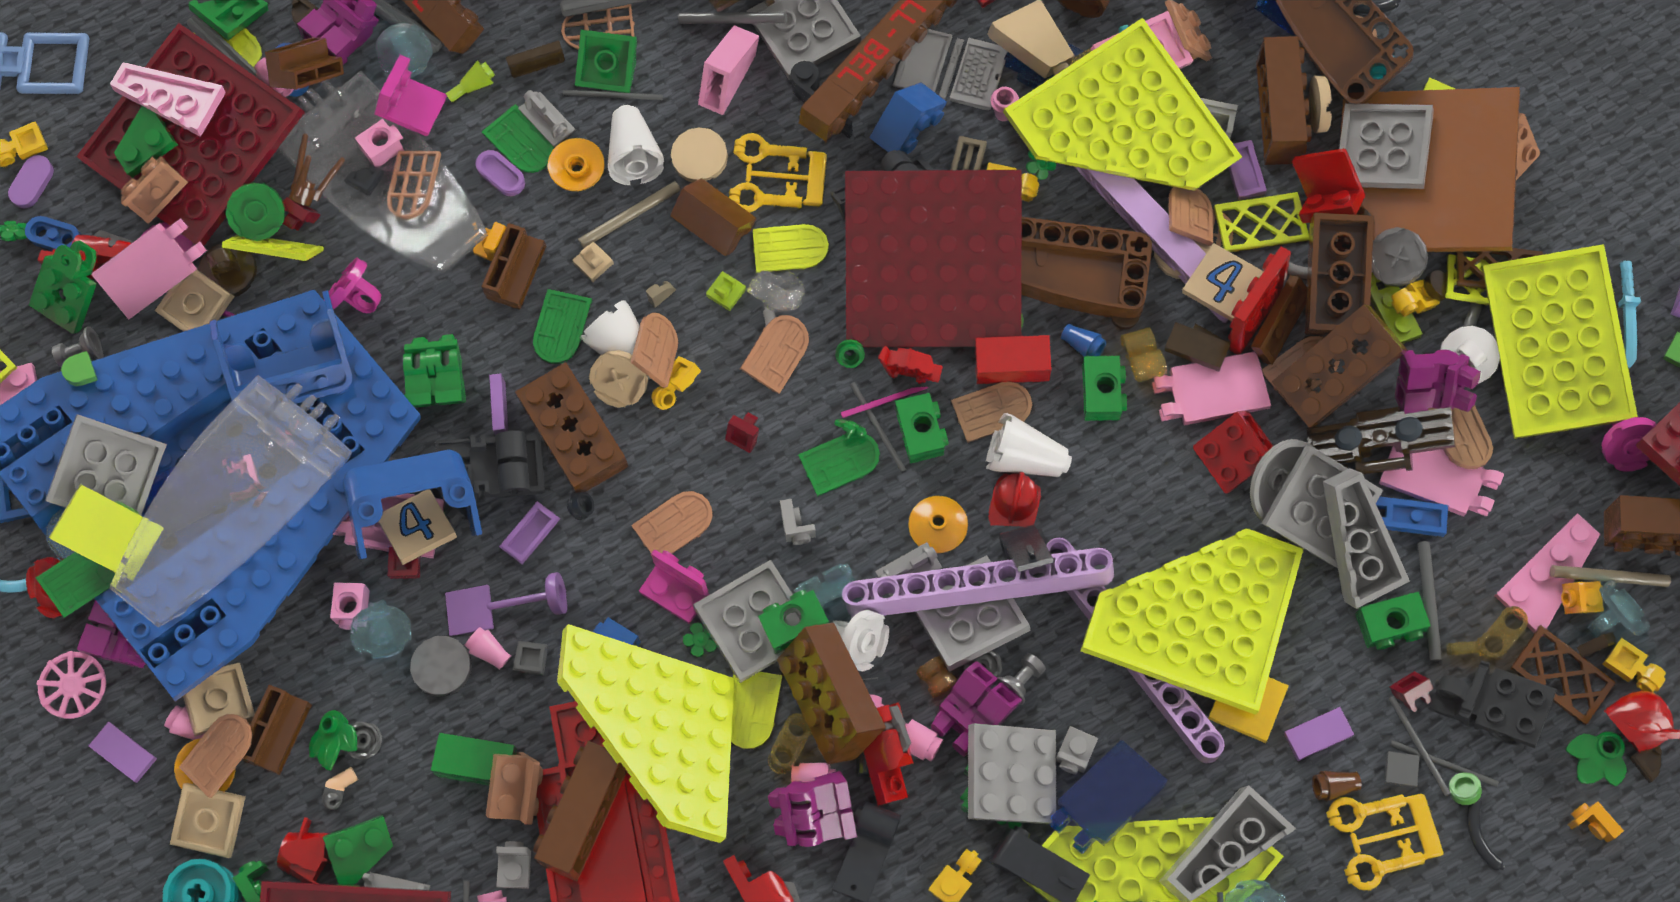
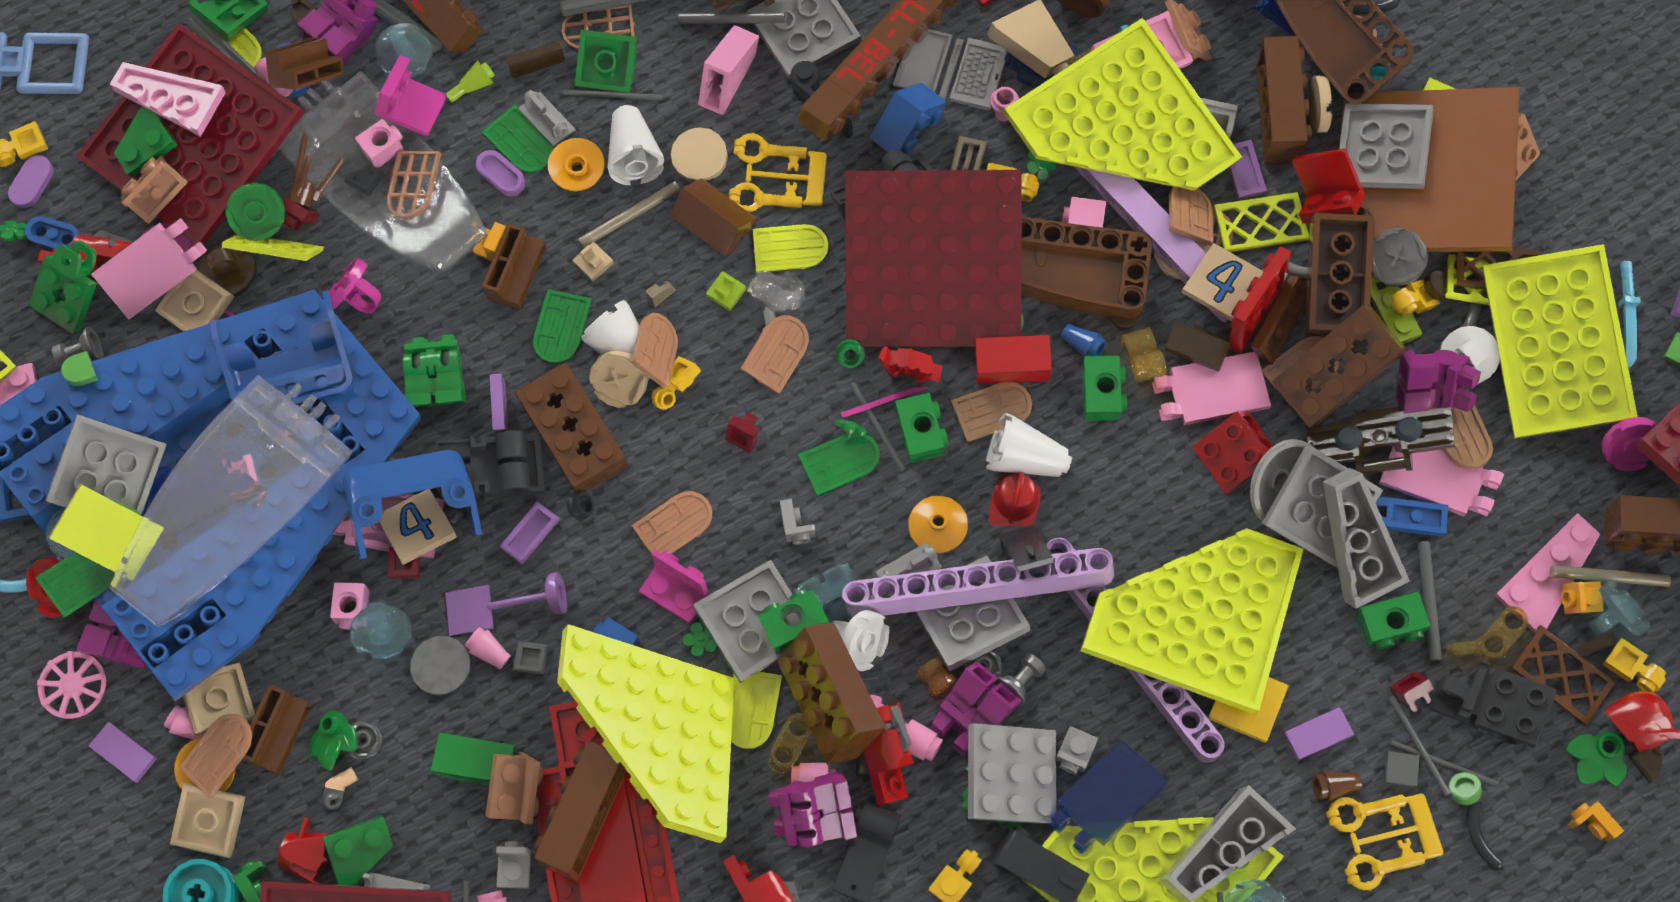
none -> bright pink brick [1062,197,1106,228]

